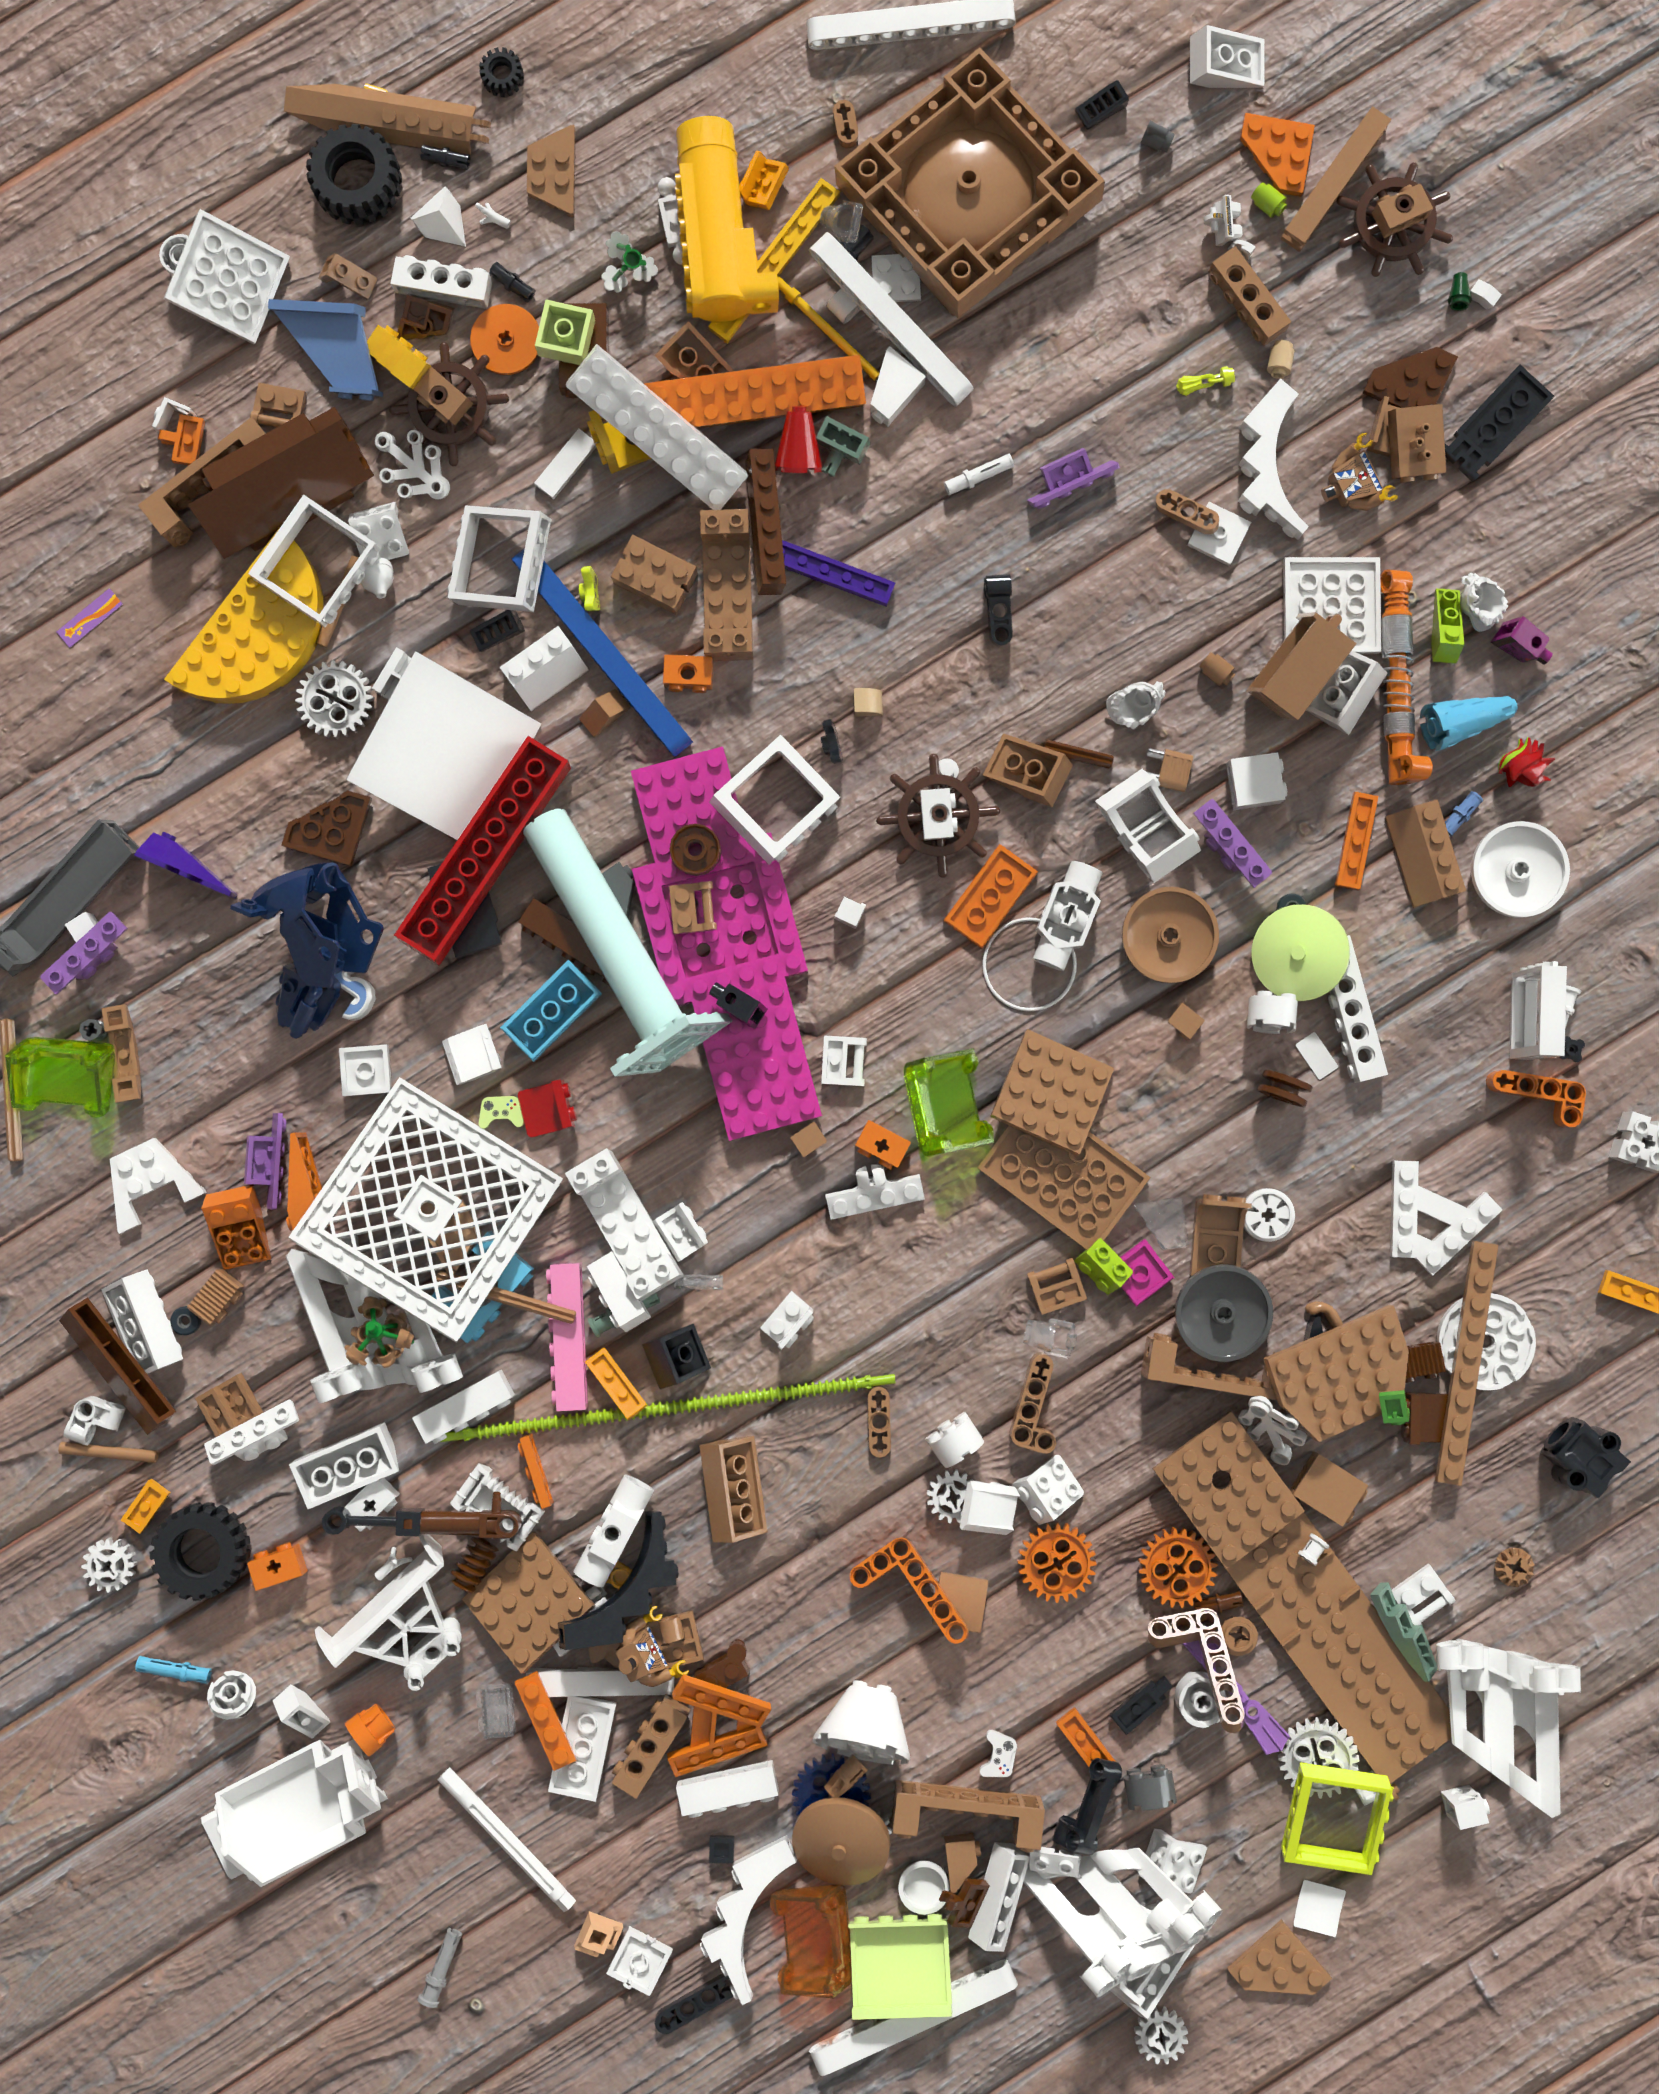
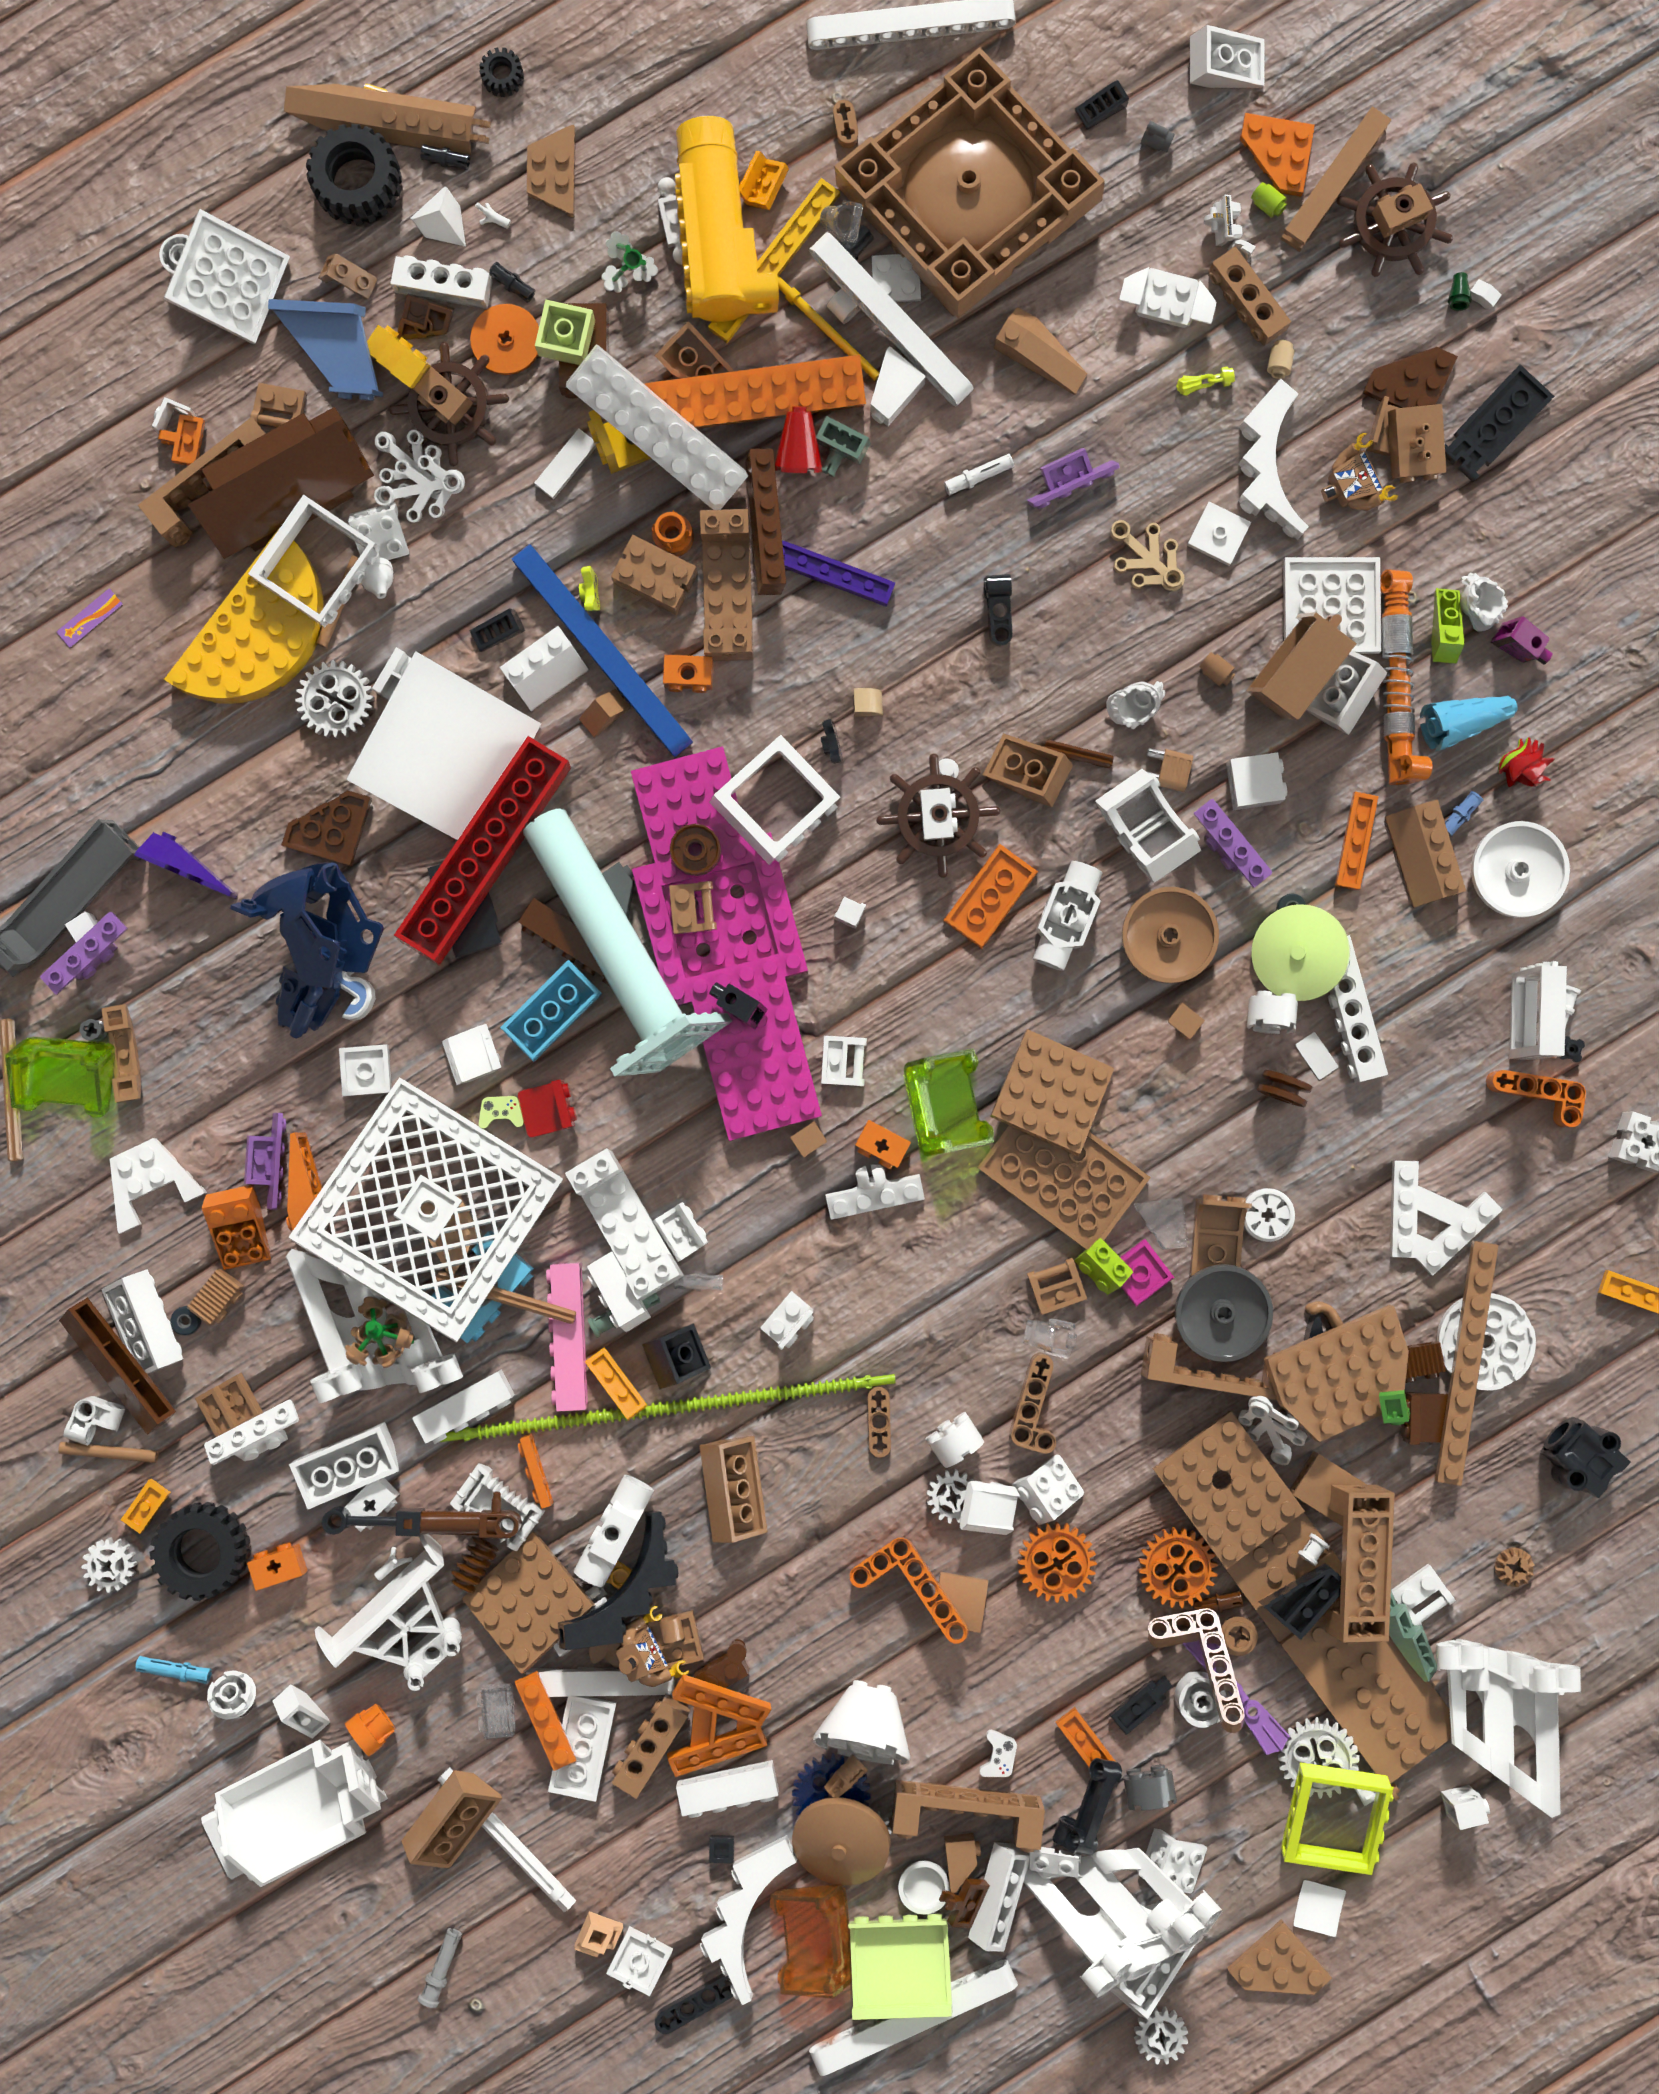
white window [447,505,551,612] -> none
white piece [983,918,1077,1011] -> none
medium nougat beam [1156,489,1219,535] -> none
none -> white plant [374,455,465,522]
none -> medium nougat slope [401,1770,502,1869]
none -> orange piece [652,510,694,557]
none -> medium nougat wedge [994,307,1087,395]
none -> tan plant [1110,520,1184,591]
none -> white piece [1119,267,1217,328]
none -> black wedge [1258,1563,1341,1640]
none -> medium nougat plate [1325,1485,1395,1643]

